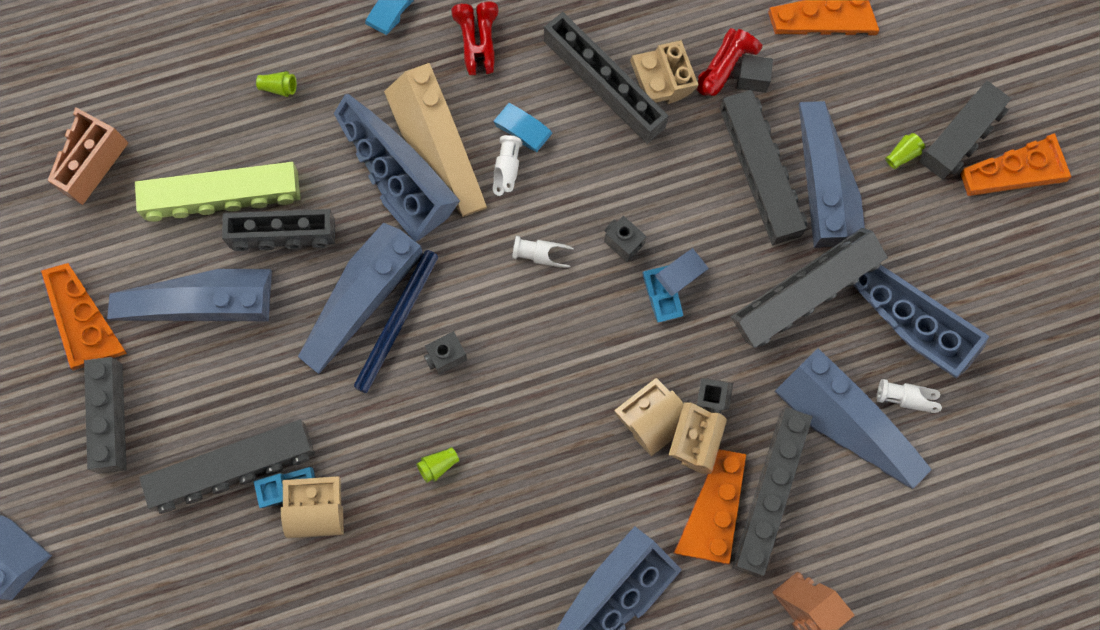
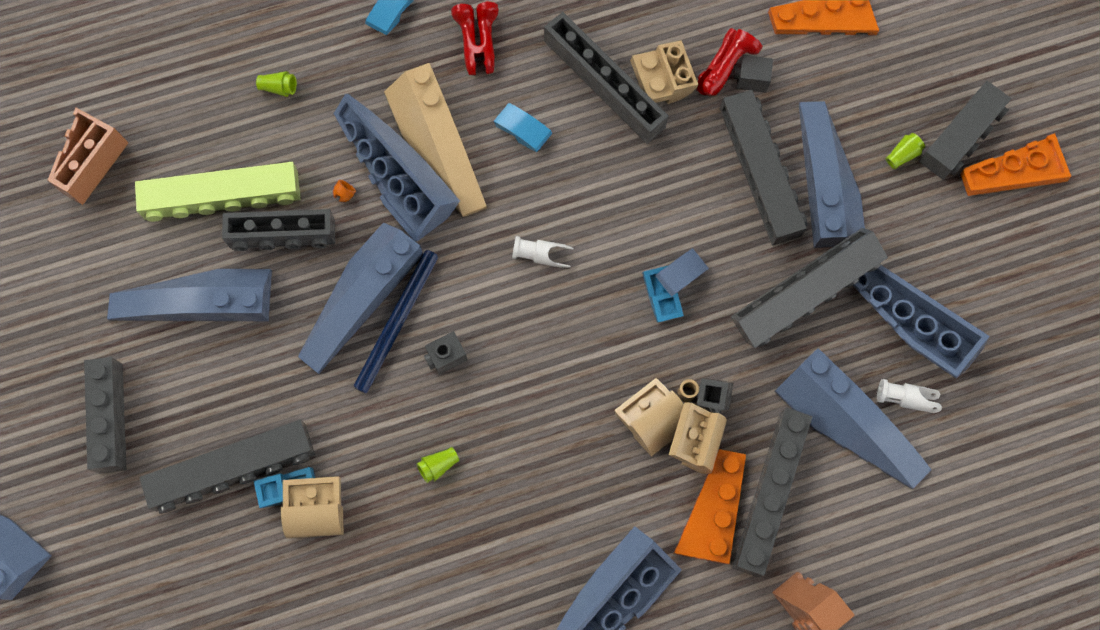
orange wing [41,263,127,371] -> none
white piece [493,135,523,196] -> none
dark grey brick [604,216,647,262] -> none
none -> orange hinge [333,180,356,202]
none -> tan hinge [677,379,699,403]

